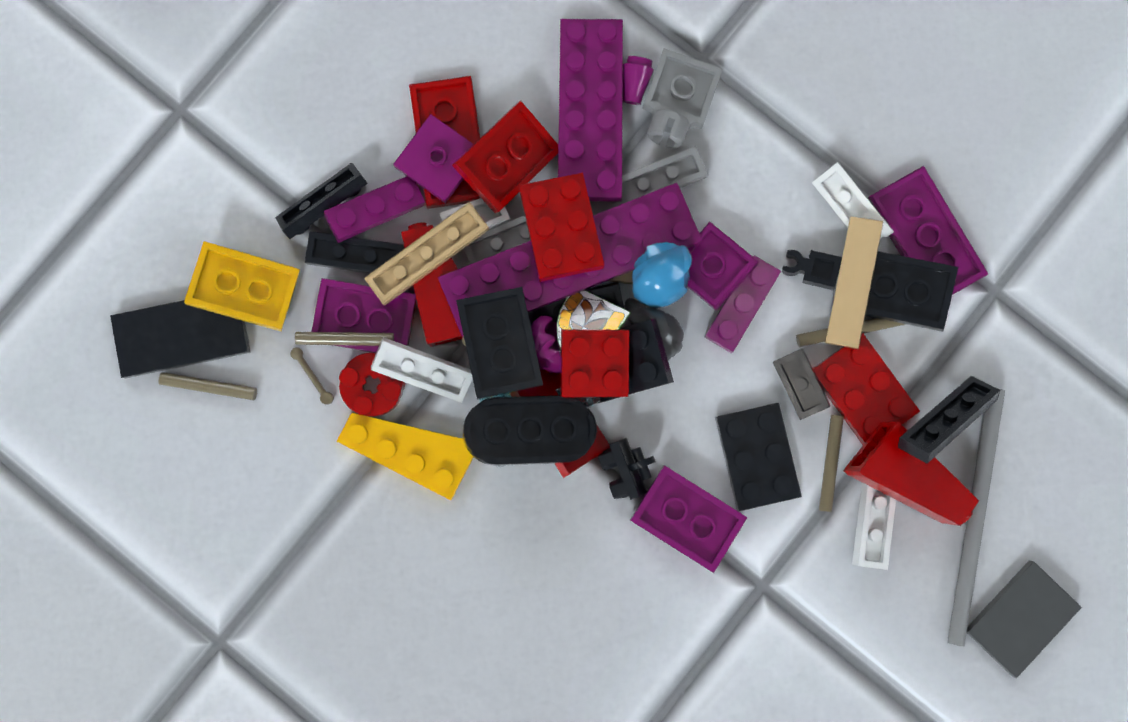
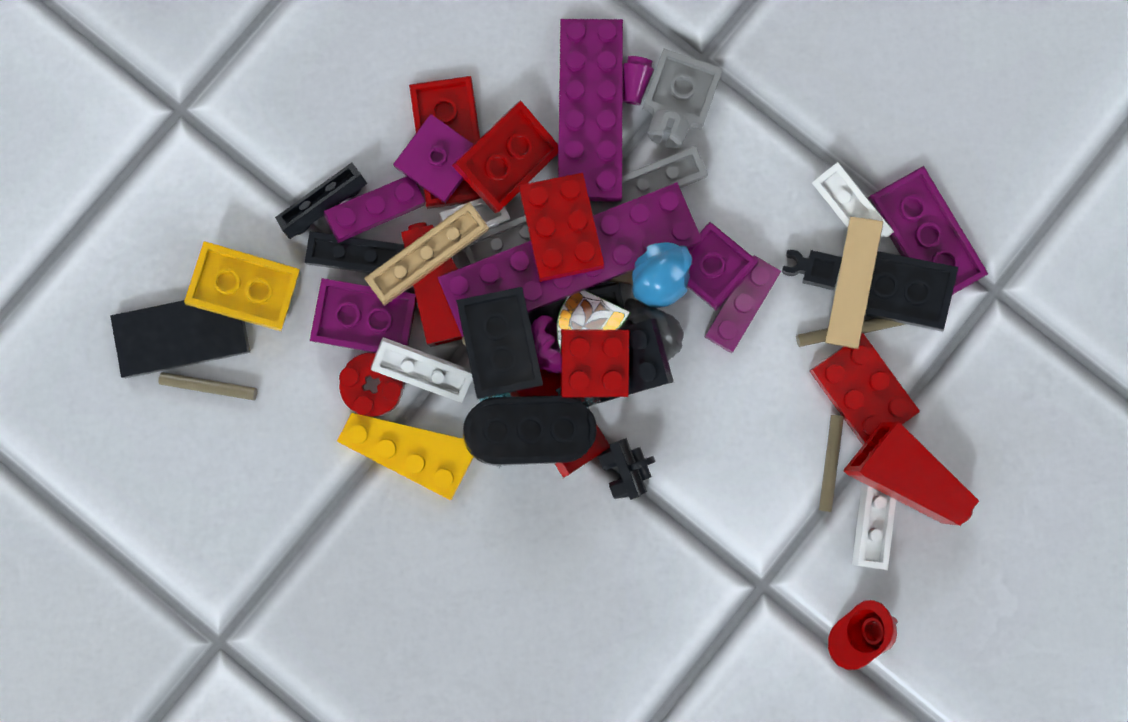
dark tan hinge [290,347,334,405] -> none
dark tan bar [295,332,394,346] -> none
magenta plate [630,465,748,573] -> none
black plate [715,403,802,511] -> none
black plate [773,348,831,420] -> none
black plate [898,376,1000,463] -> none
light grey piece [947,389,1005,646] -> none
dark grey tile [967,560,1082,679] -> none
none -> red piece [828,600,898,670]

